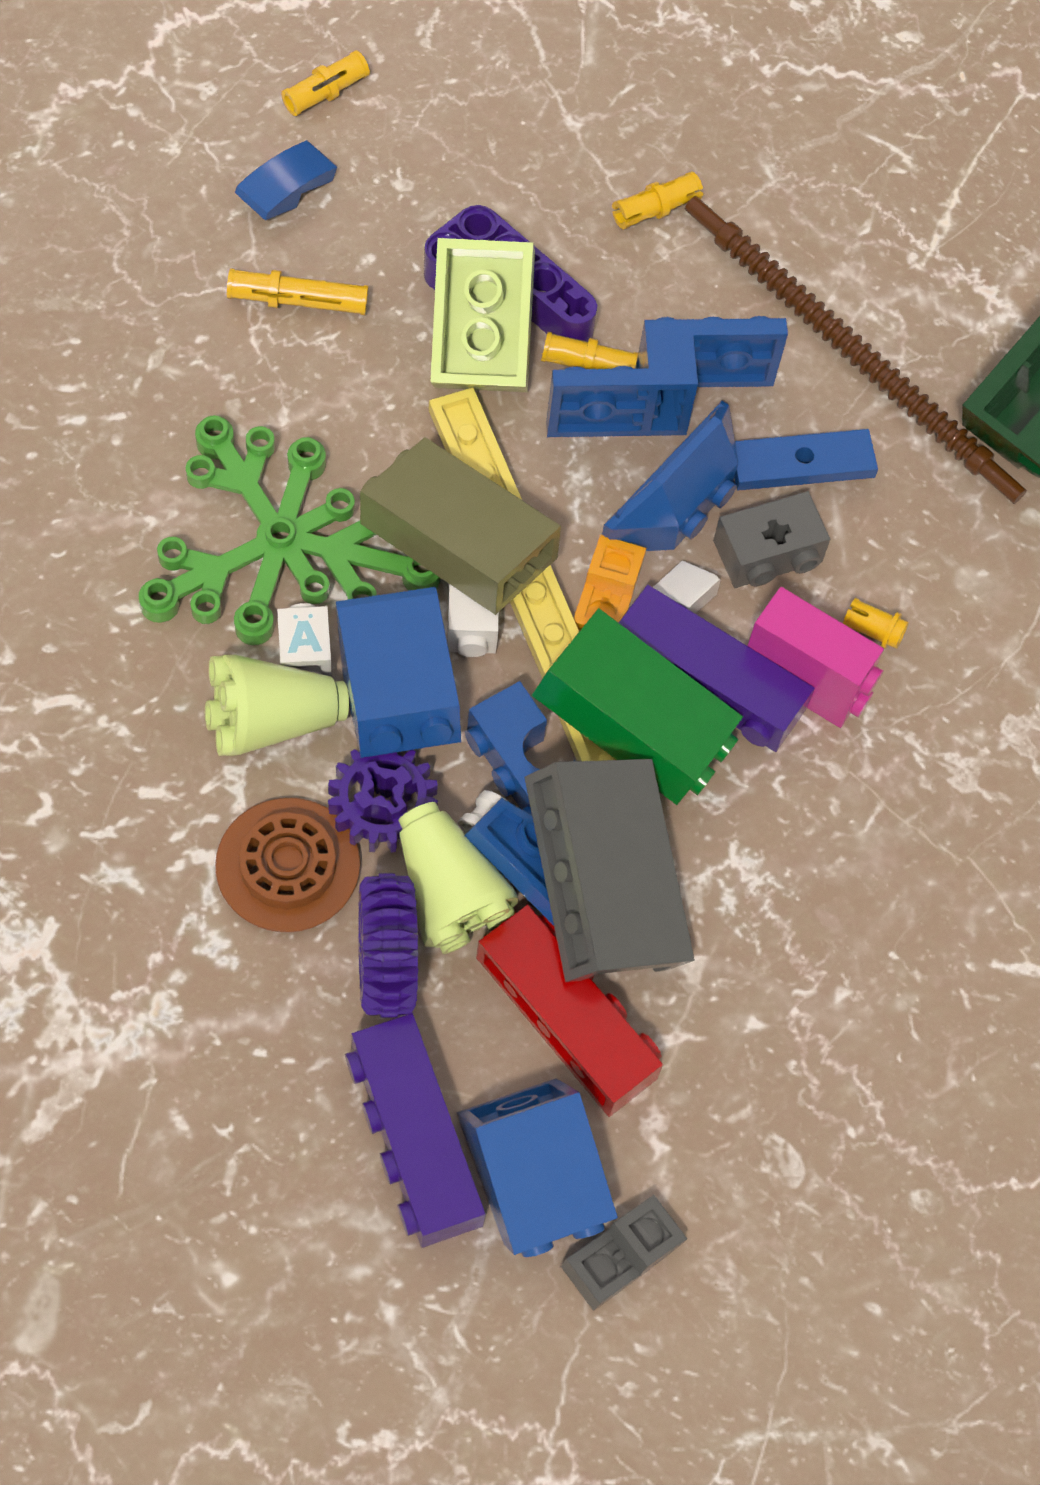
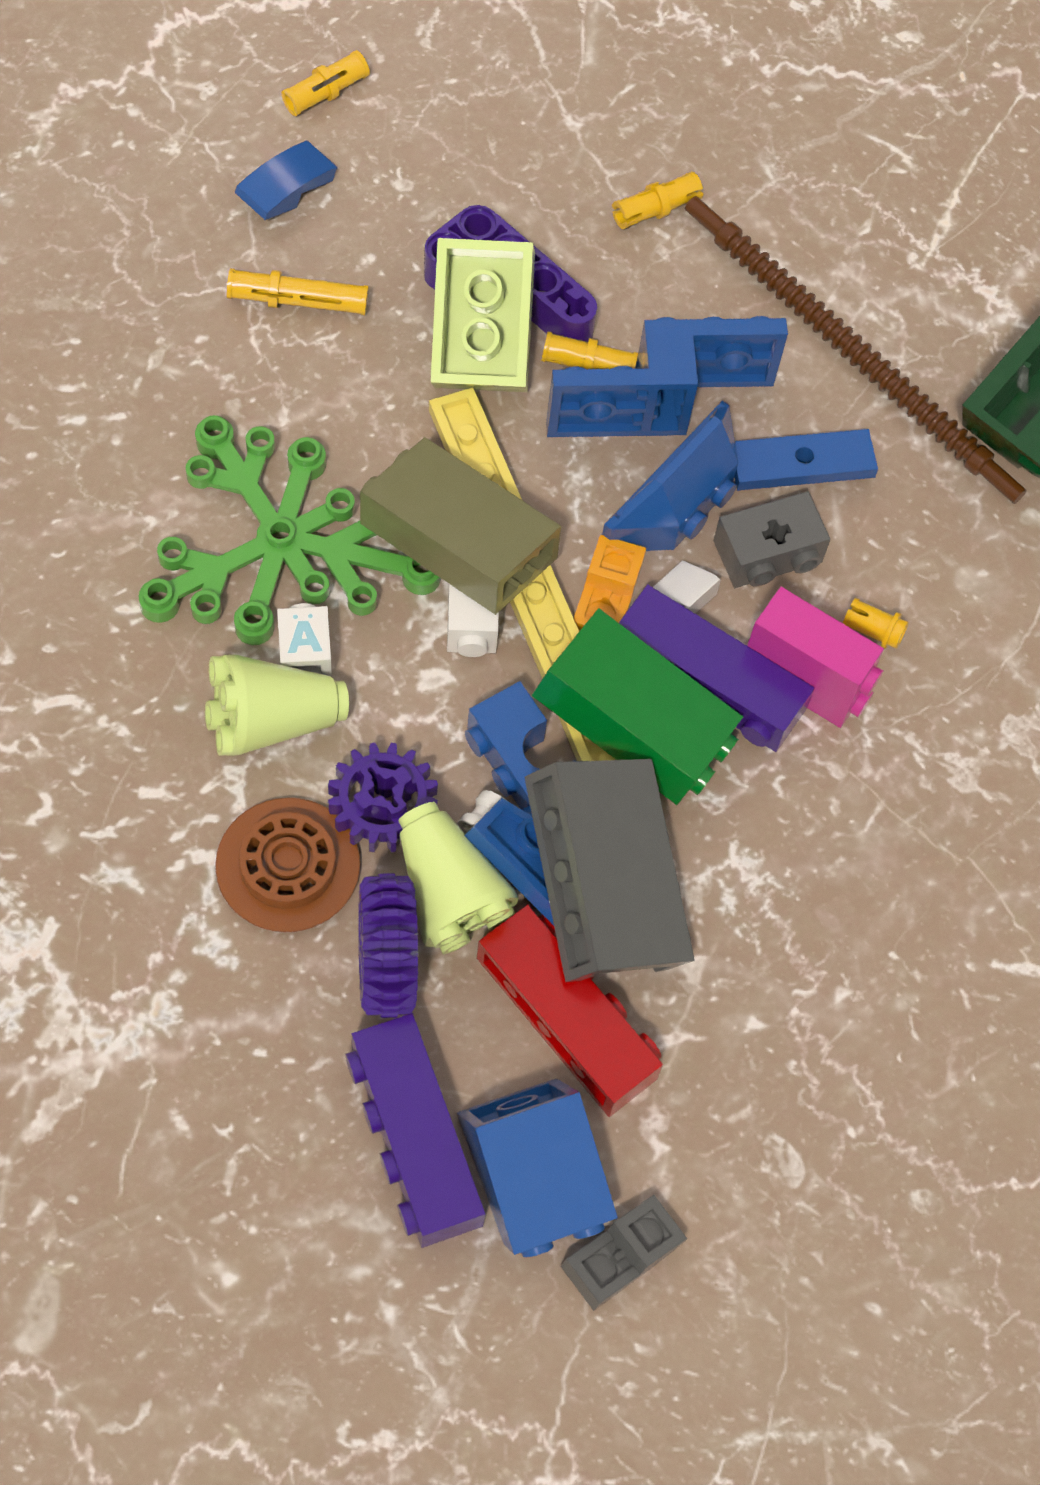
blue slope [336,587,461,758] -> none

